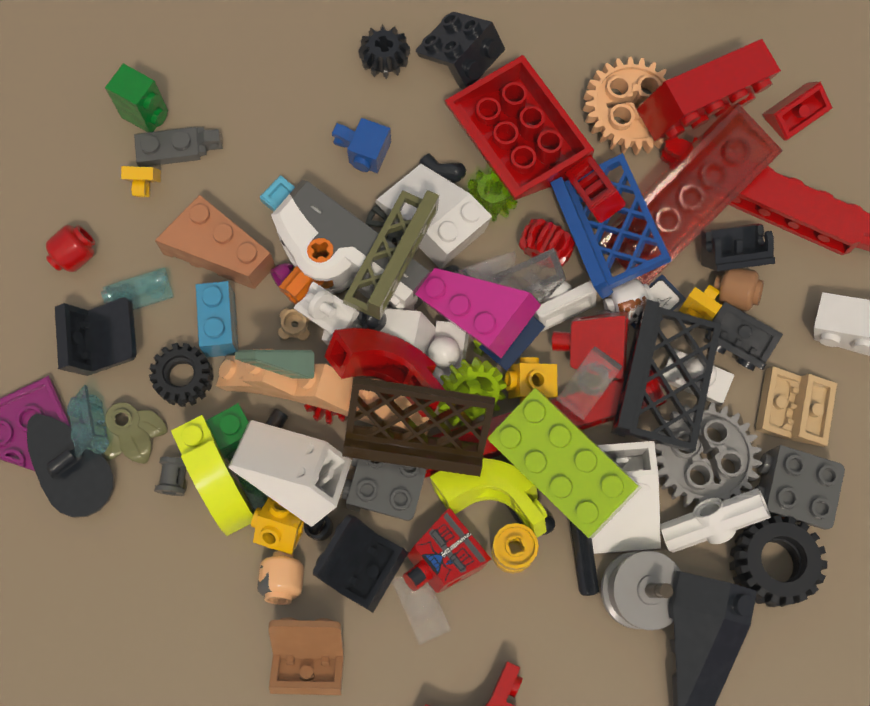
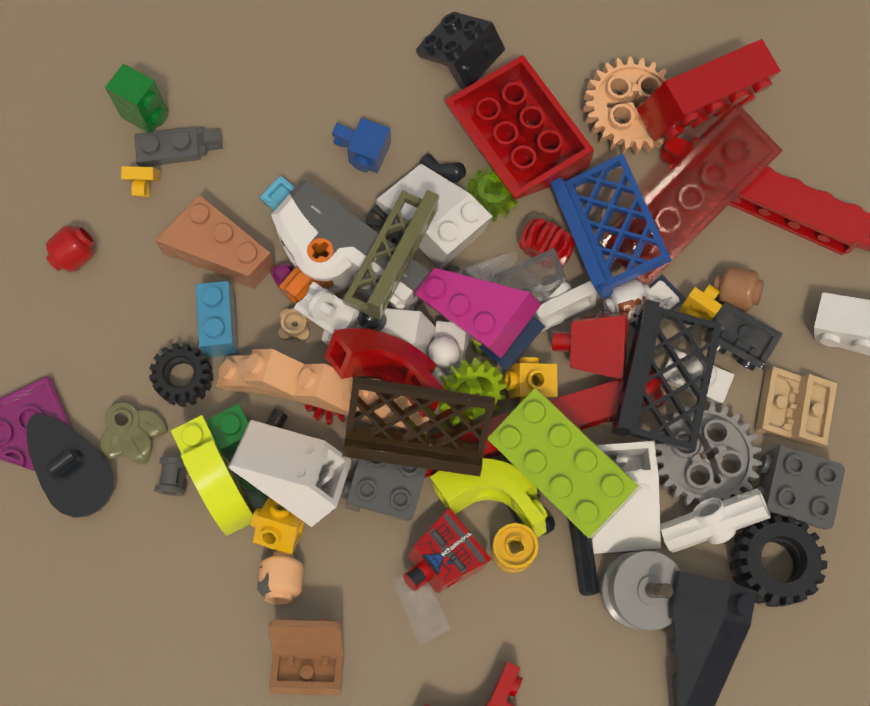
black bracket [55,297,137,376] -> none
clear light blue hinge [67,385,109,457] -> none
clear light blue hinge [101,268,174,310] -> none
sand green slope [235,350,314,379] -> none
black hinge [304,515,333,541] -> none
black bracket [313,514,409,613] -> none
black gear [358,24,410,79] -> none
clear tile [556,346,623,420] -> none
red slope [564,154,626,223] -> none
black hinge [701,224,775,271] -> none
red slope [762,81,833,141] -> none

